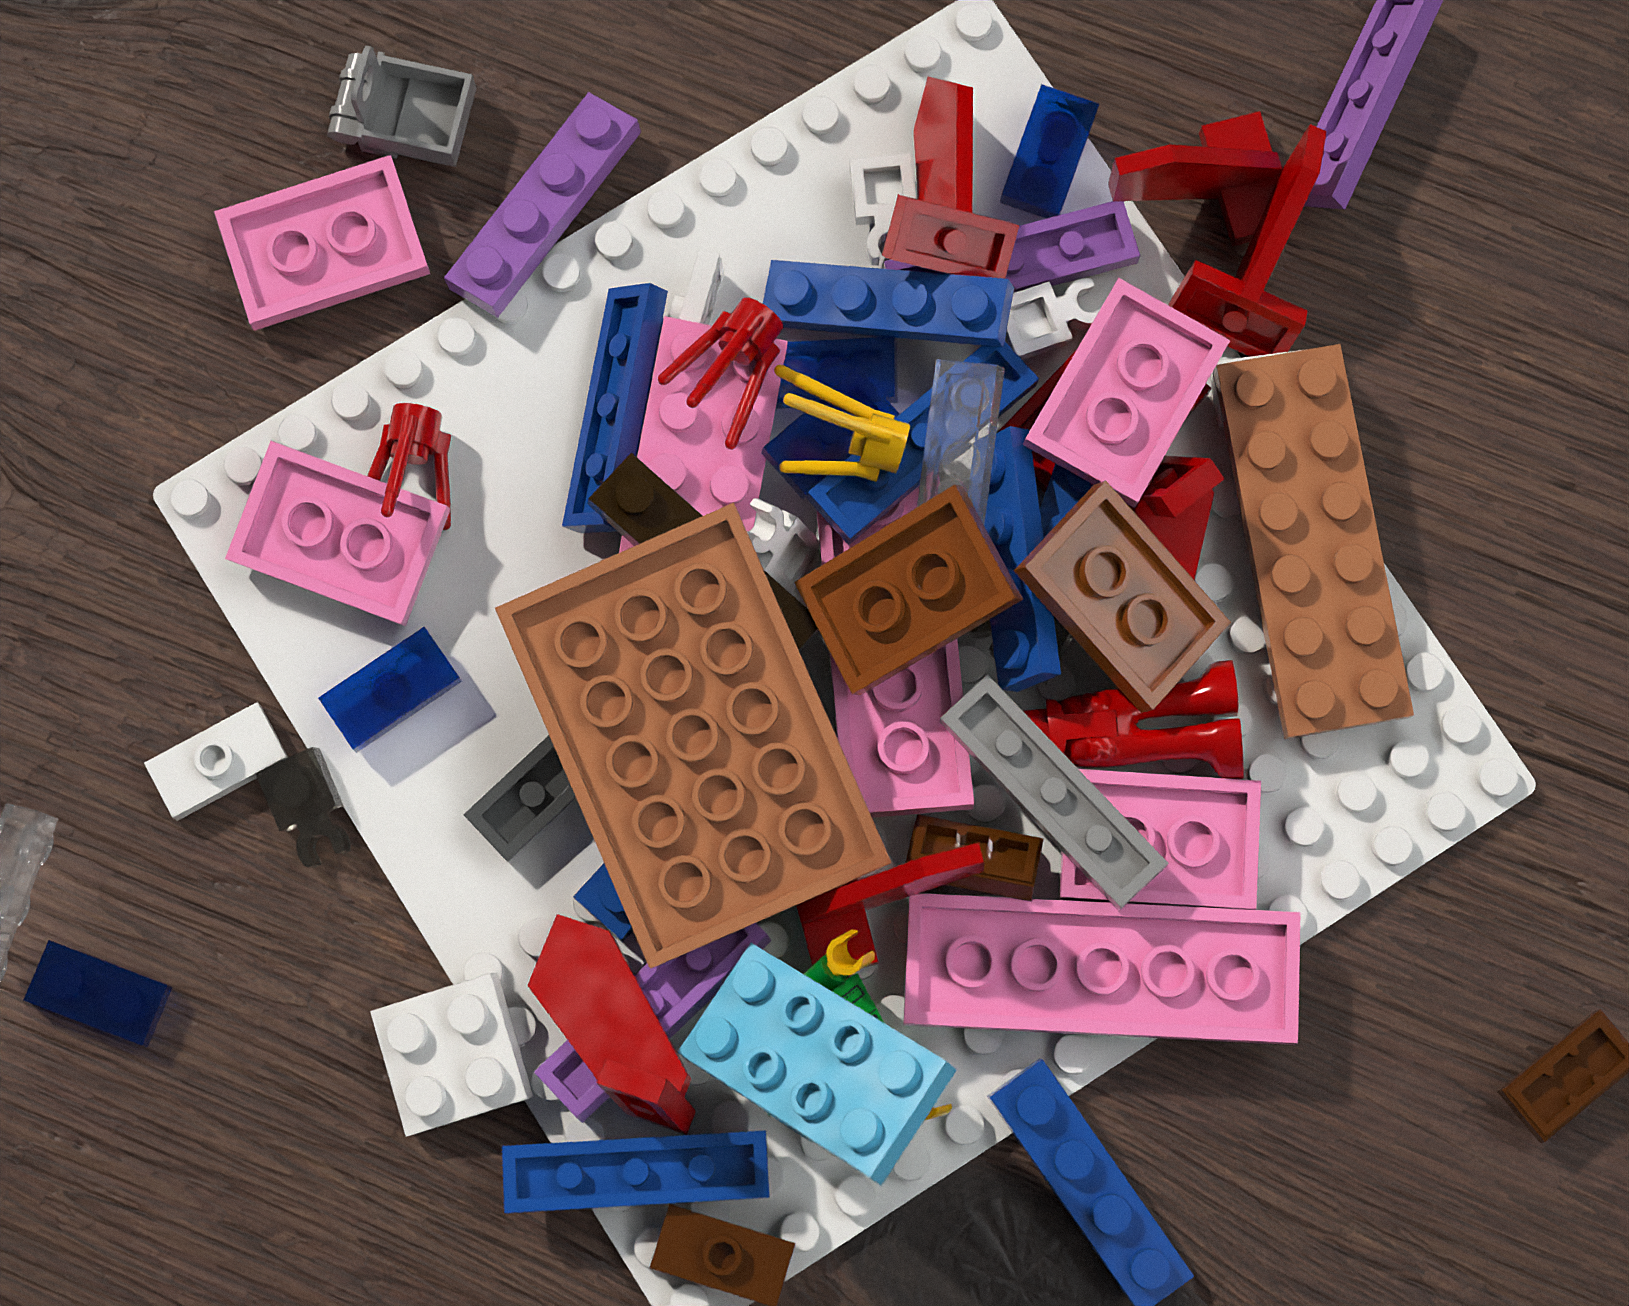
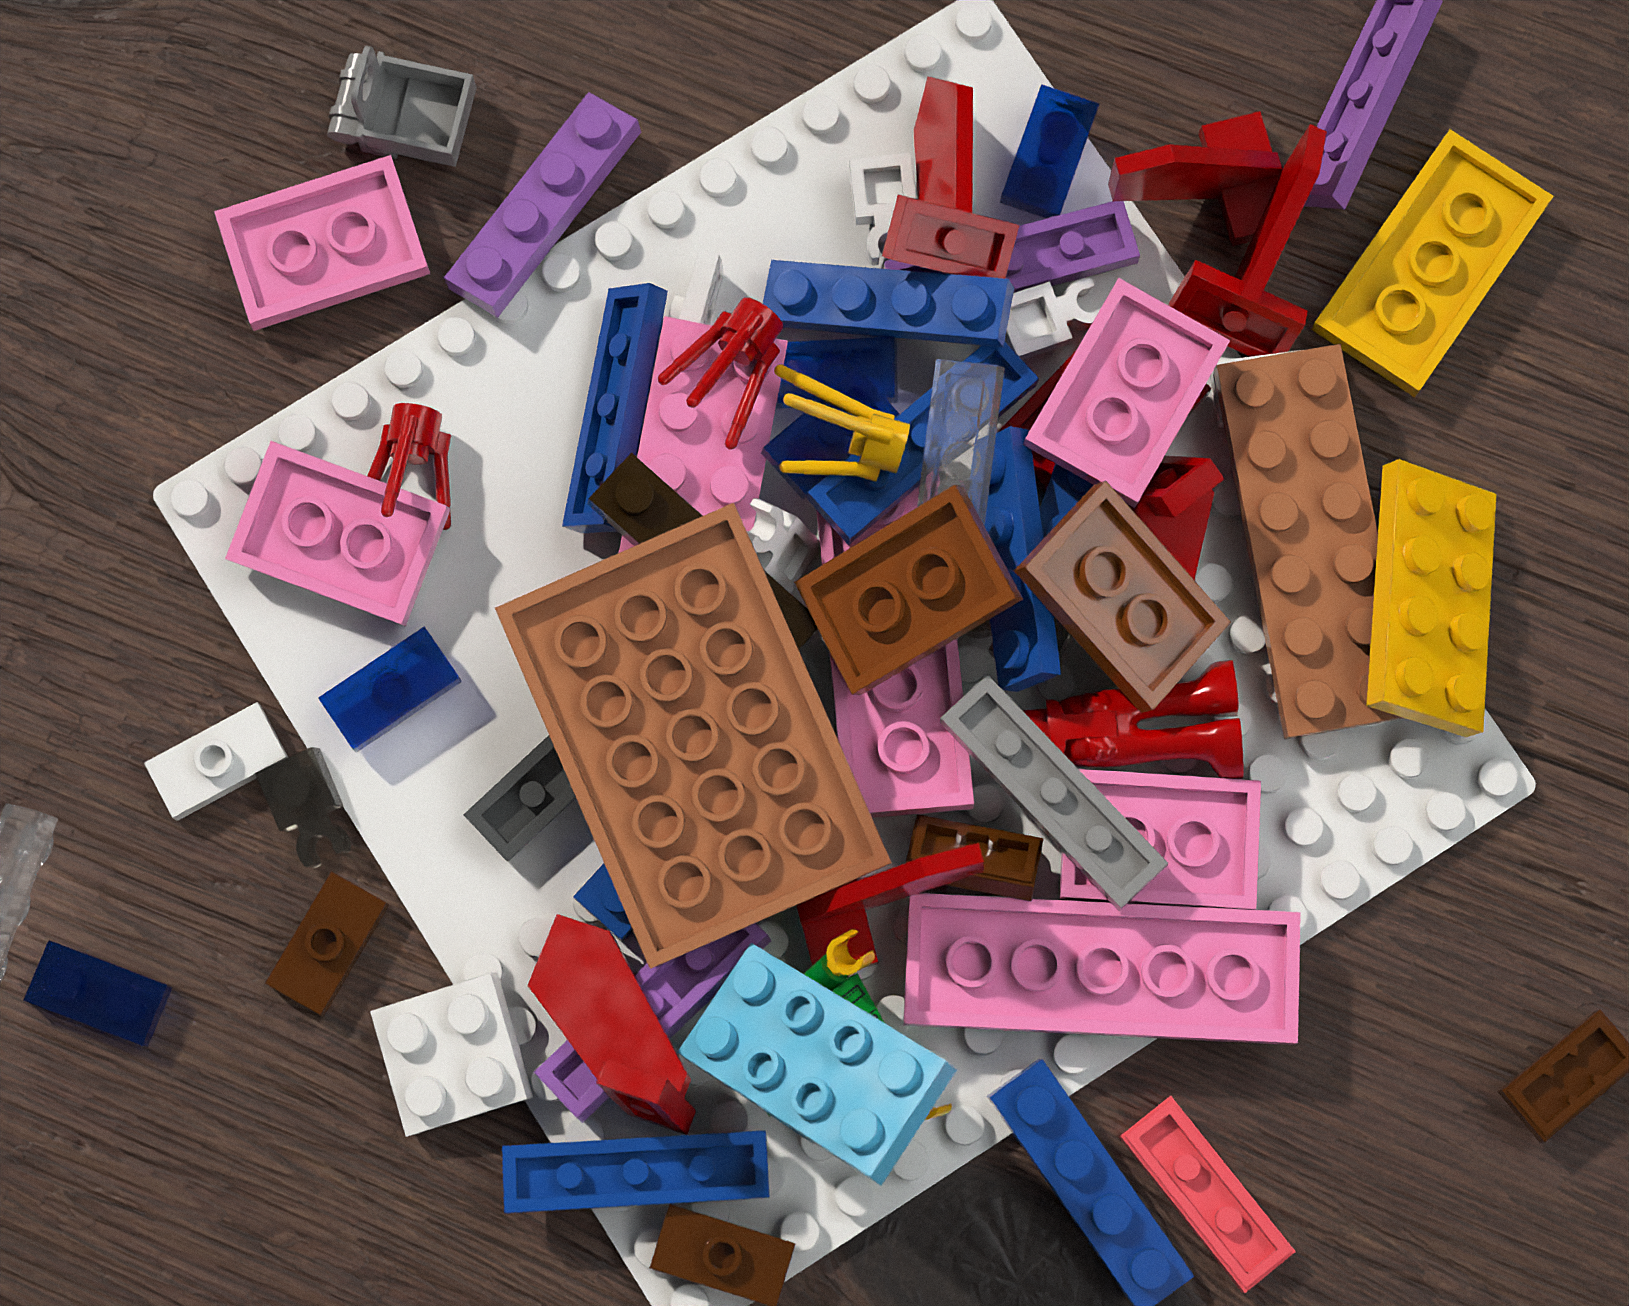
none -> reddish brown plate [265,871,389,1017]
none -> coral tile [1119,1096,1296,1293]
none -> yellow plate [1311,129,1554,398]
none -> yellow plate [1366,459,1496,737]

